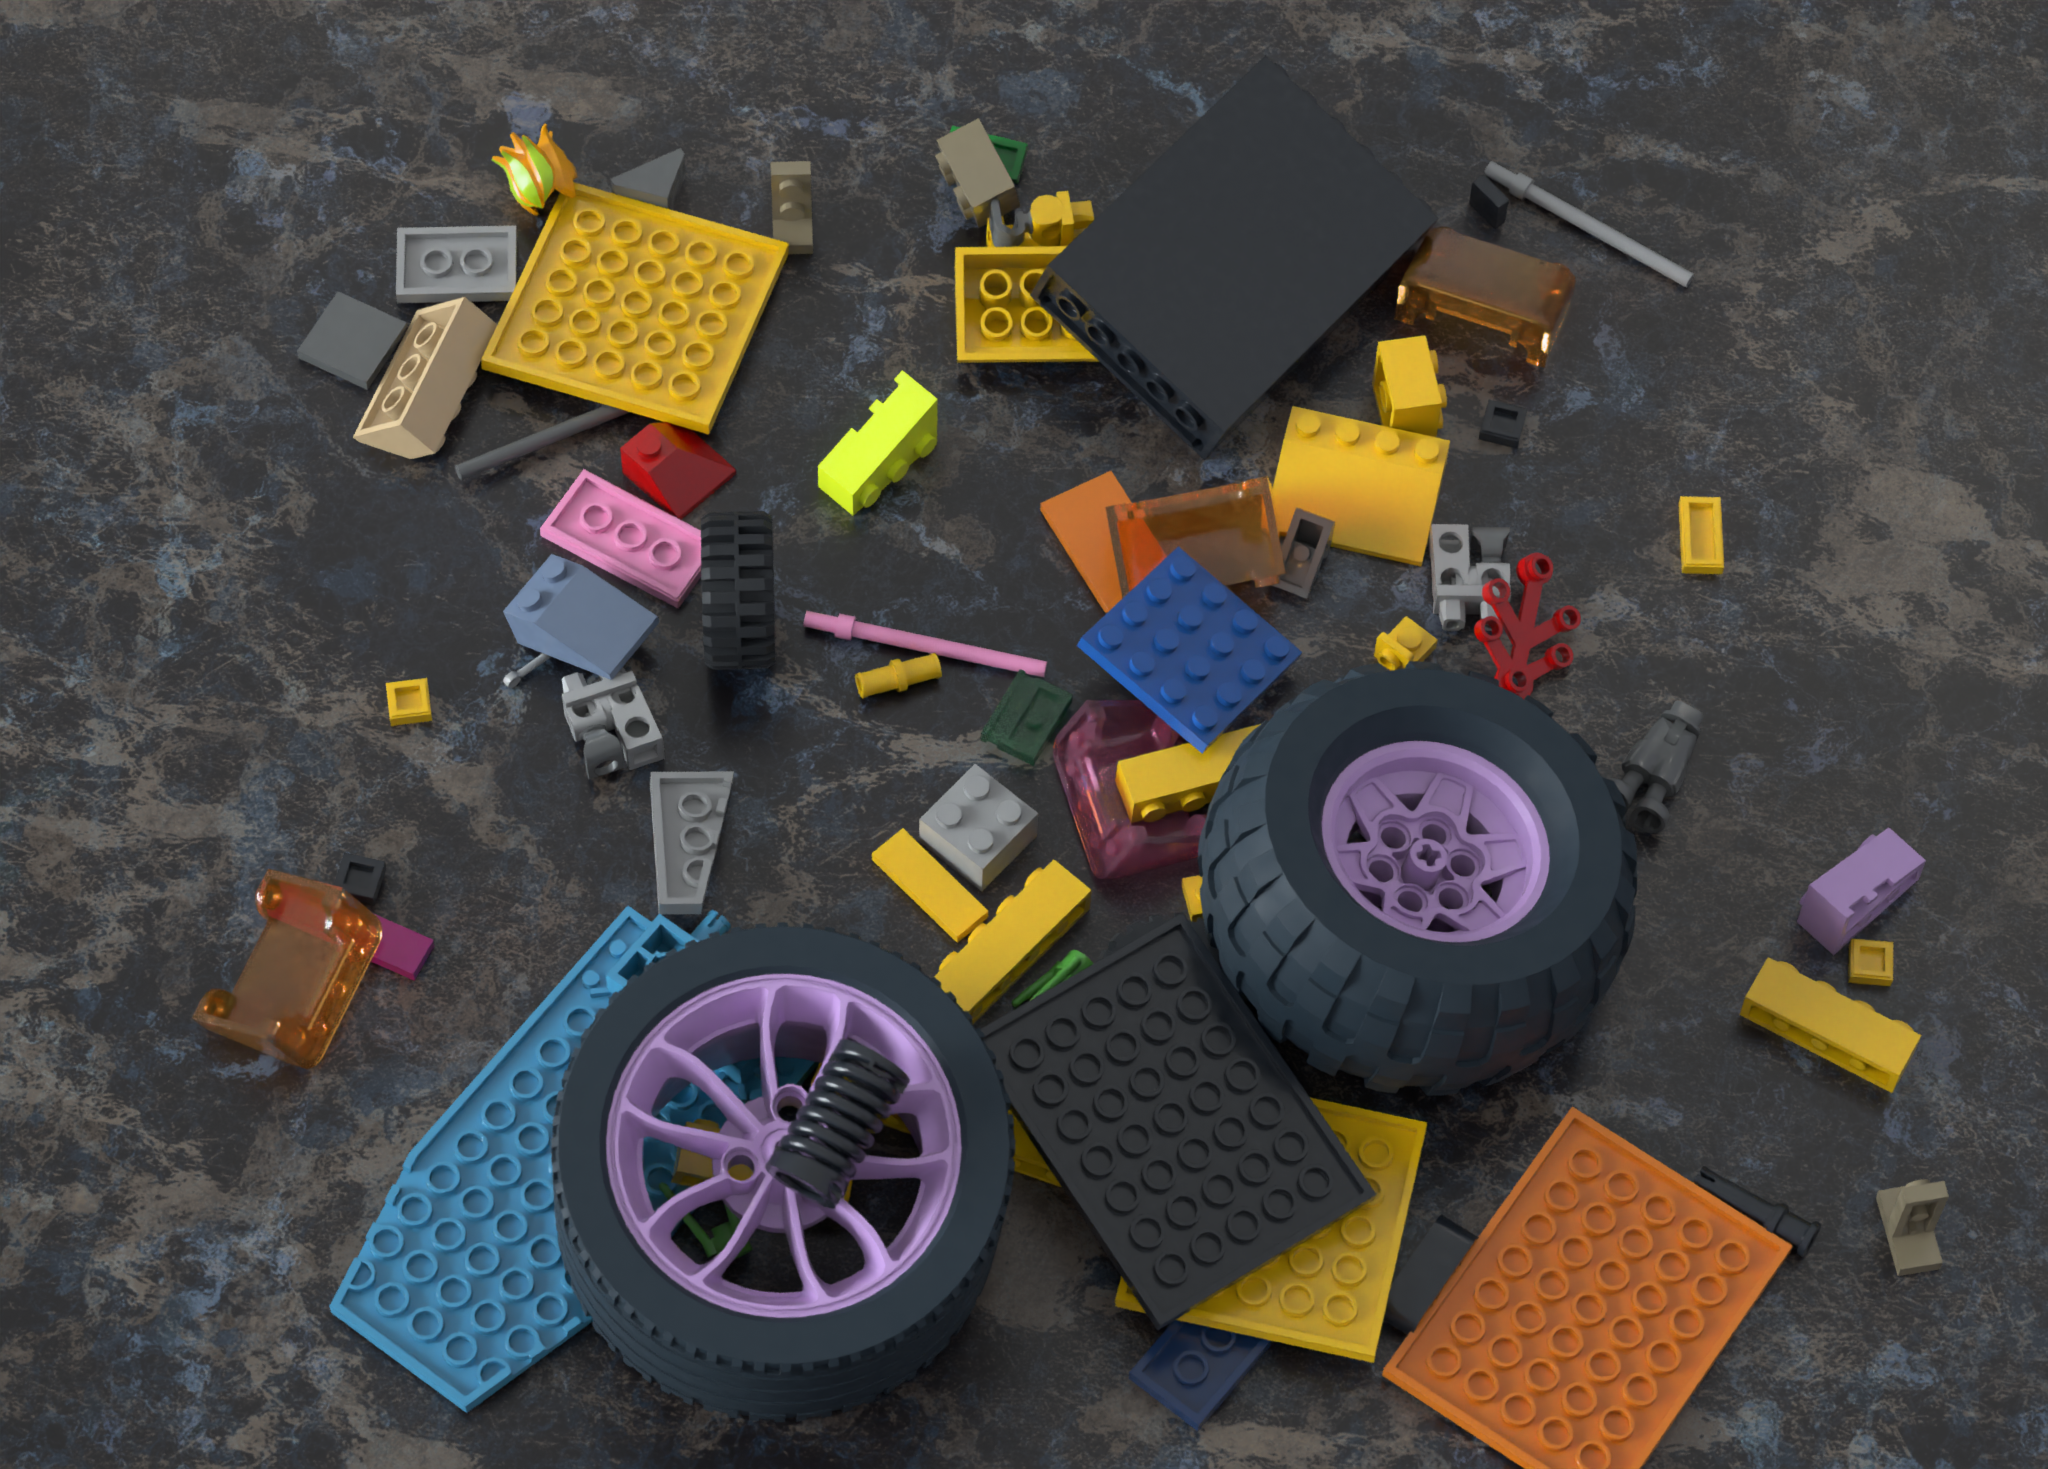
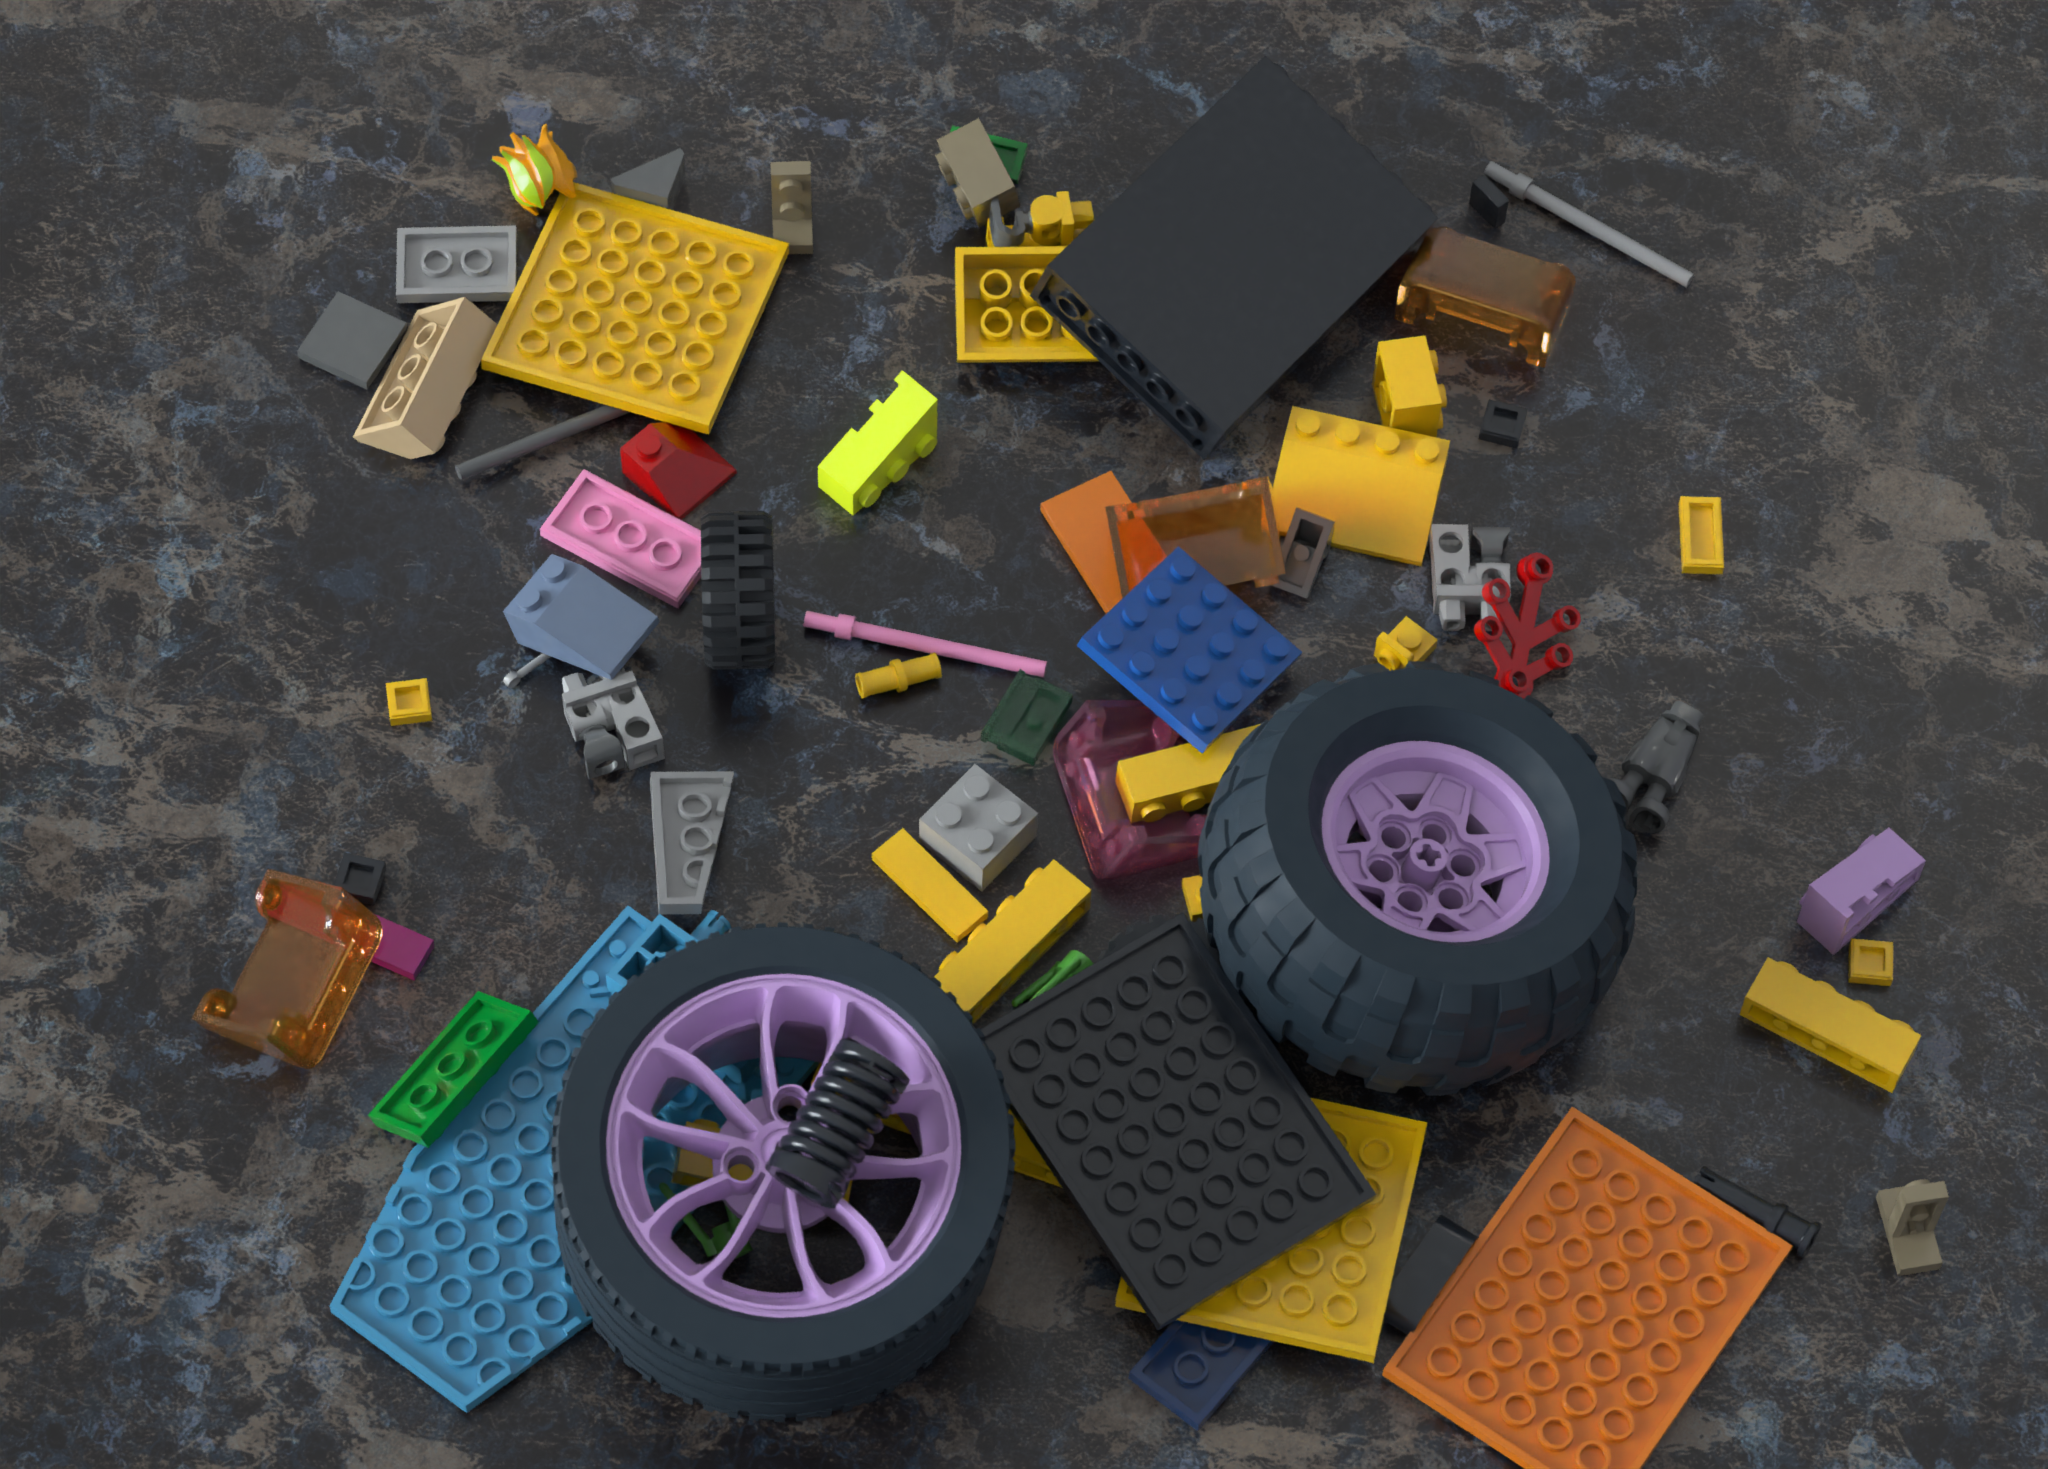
none -> green plate [368,991,539,1148]

